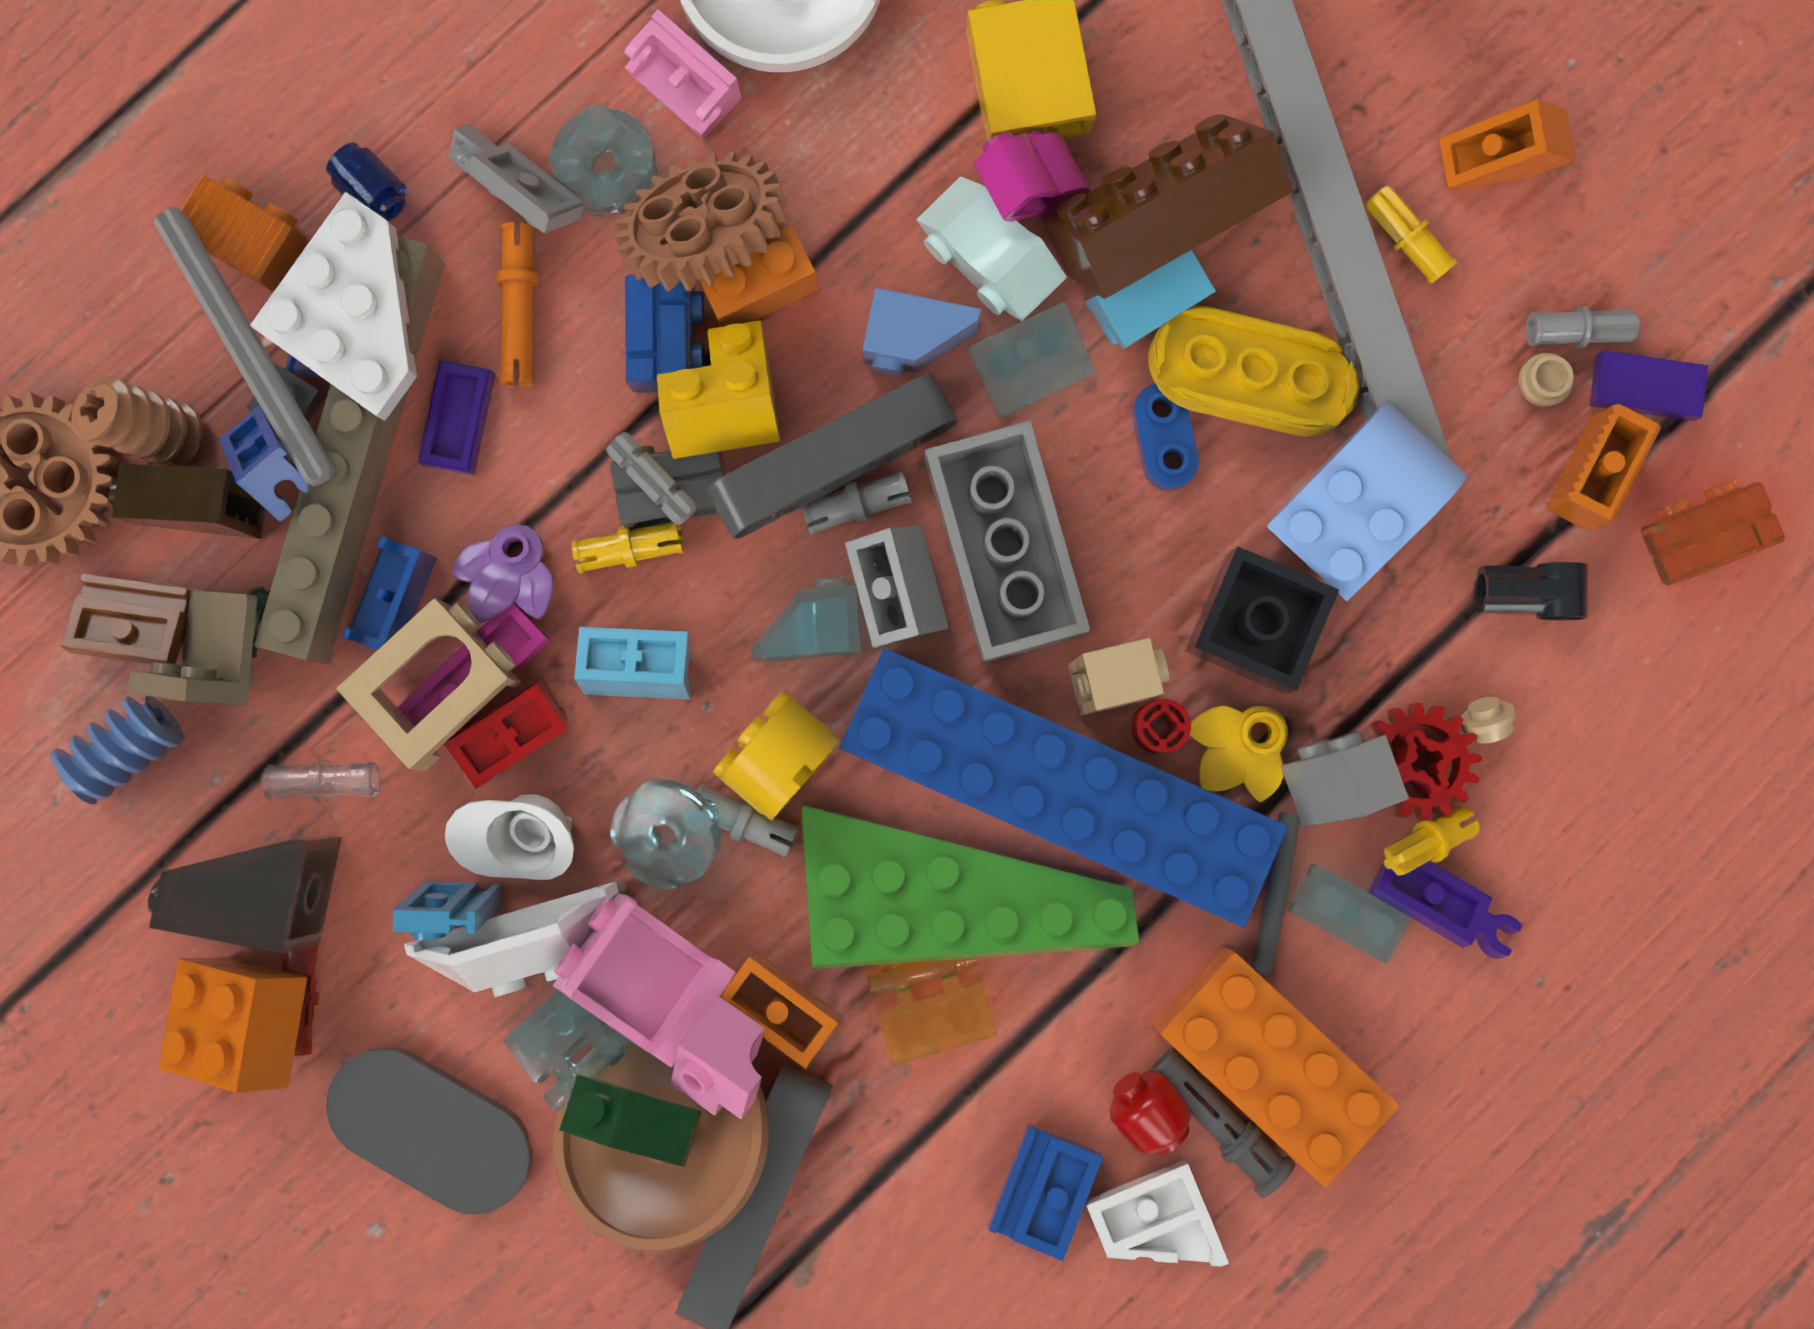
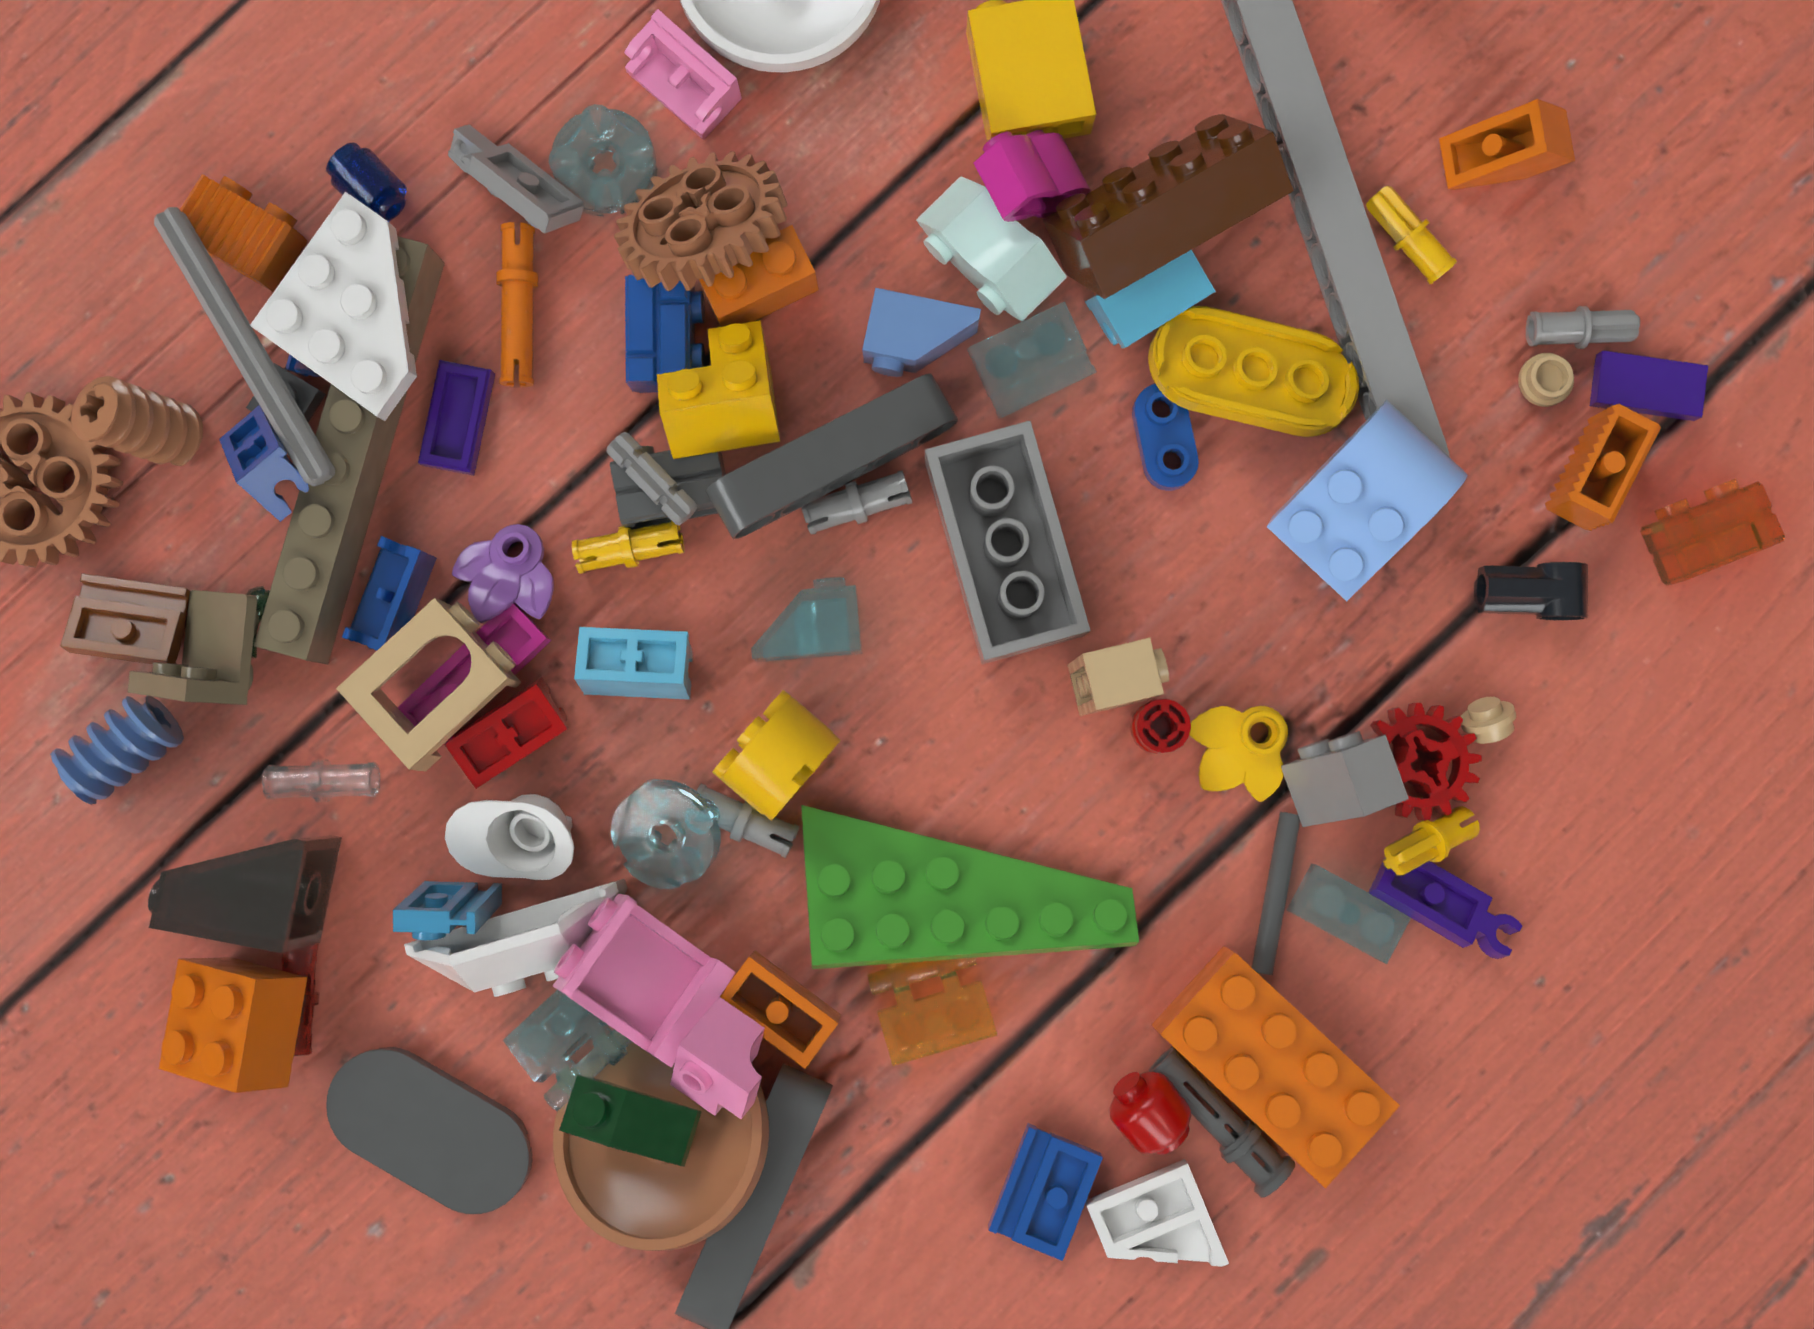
dark brown slope [110,464,265,539] -> none
blue brick [839,648,1288,928] -> none
light grey brick [845,525,949,648] -> none
black brick [1185,546,1339,694] -> none

